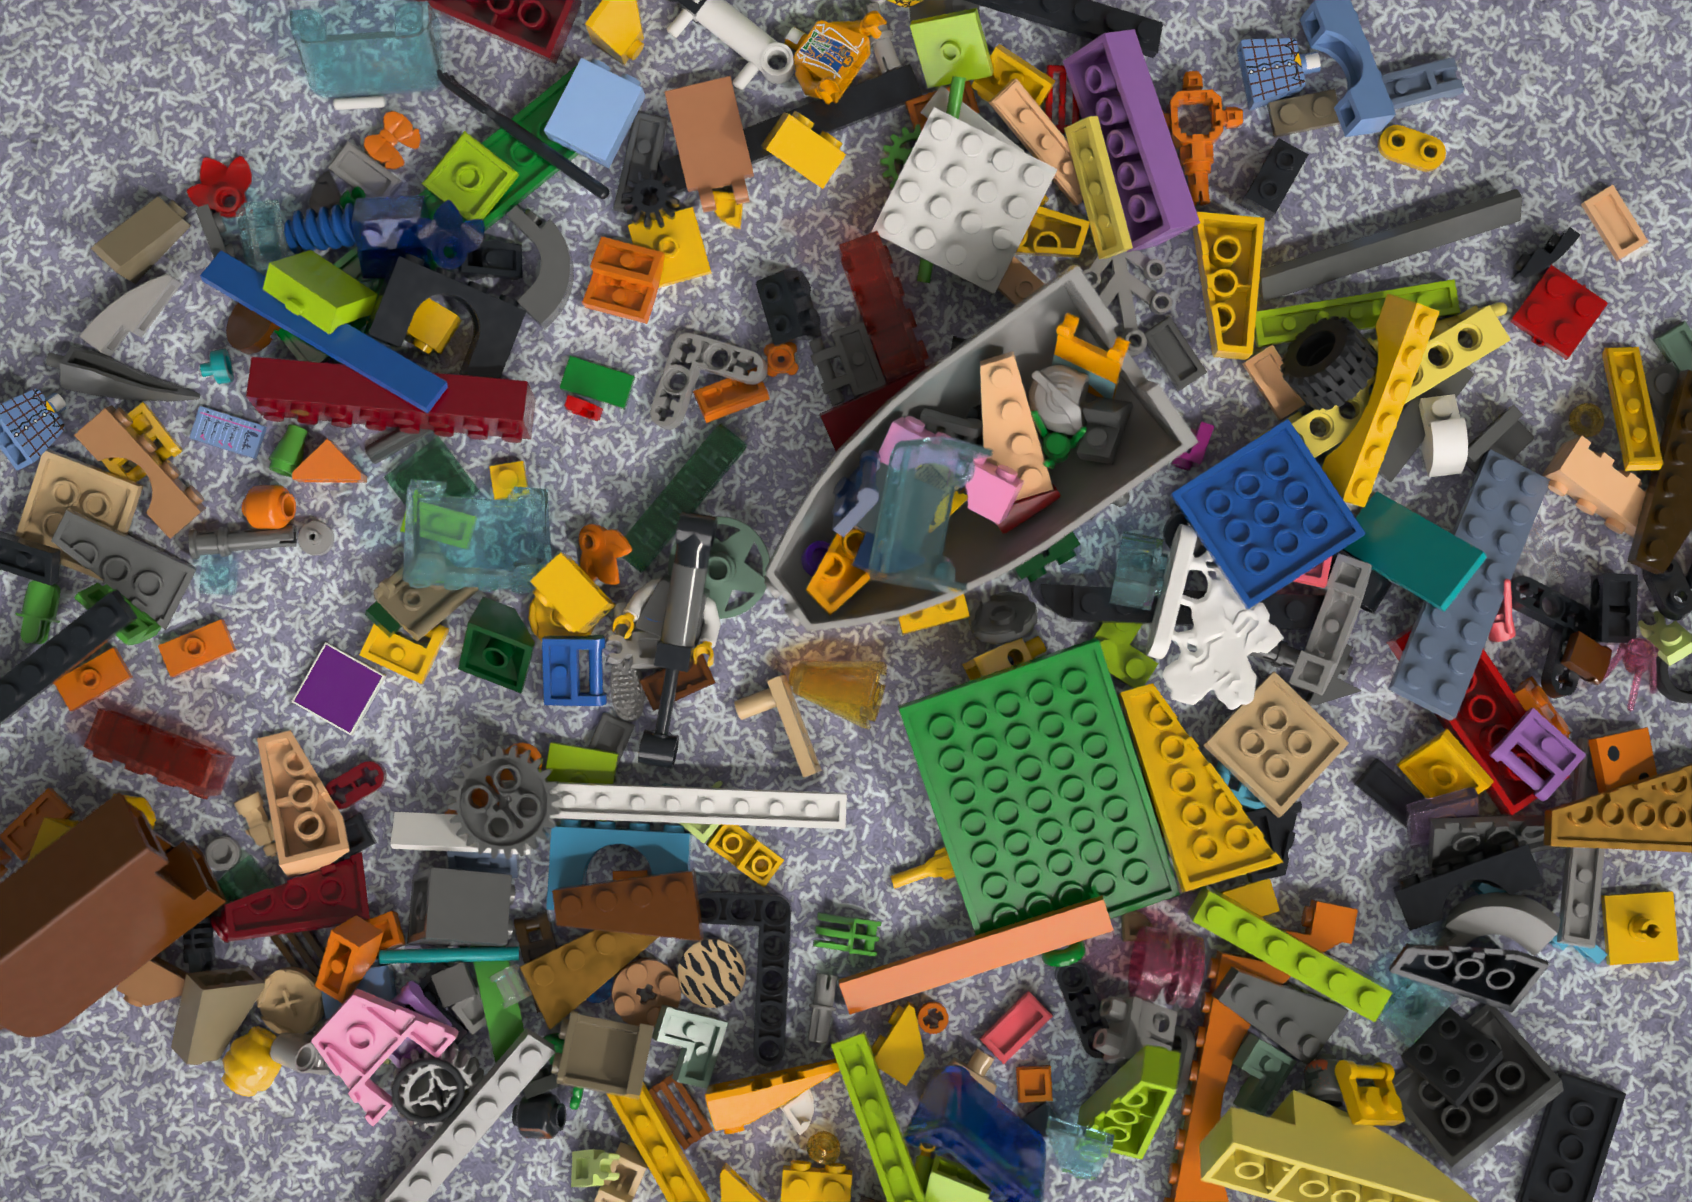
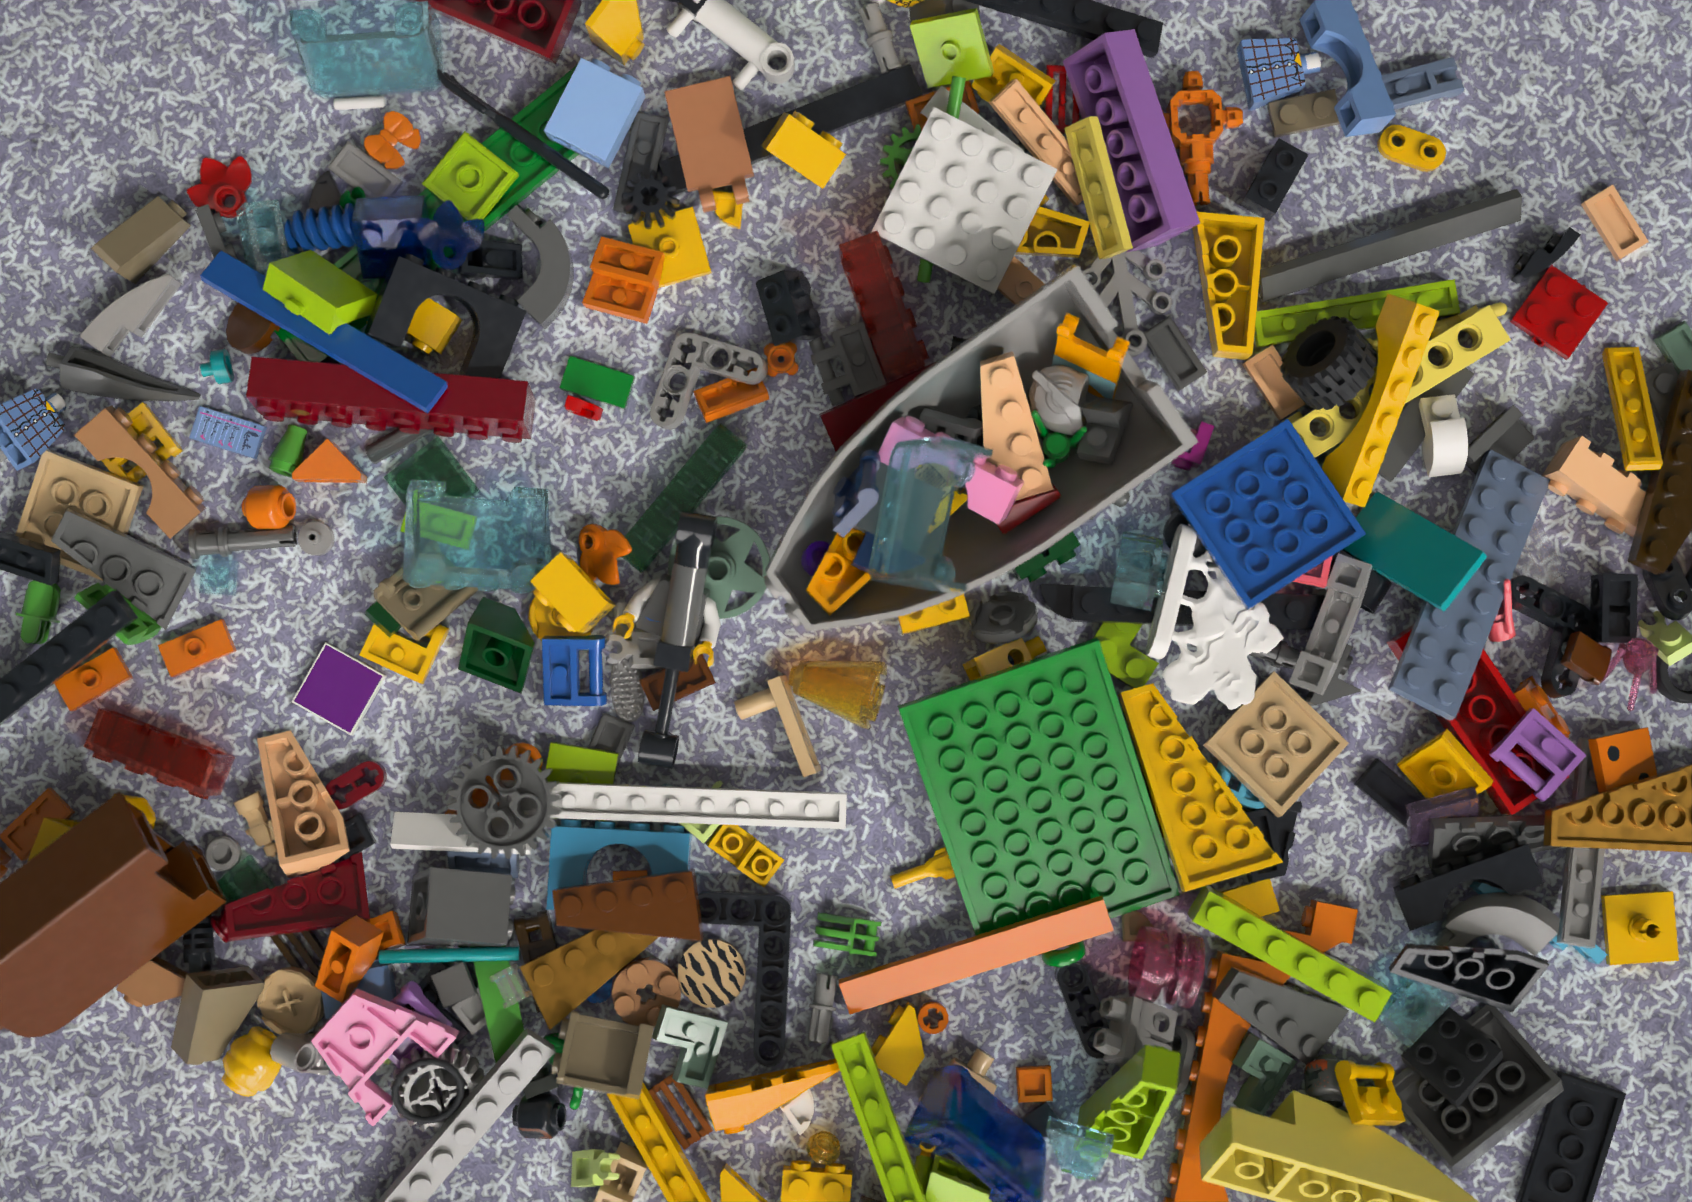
yellow plate [489,461,529,501] -> none
light orange torso [785,11,887,105] -> none
coral tile [979,990,1053,1064] -> none
clear yellow plate [1569,403,1604,437] -> none

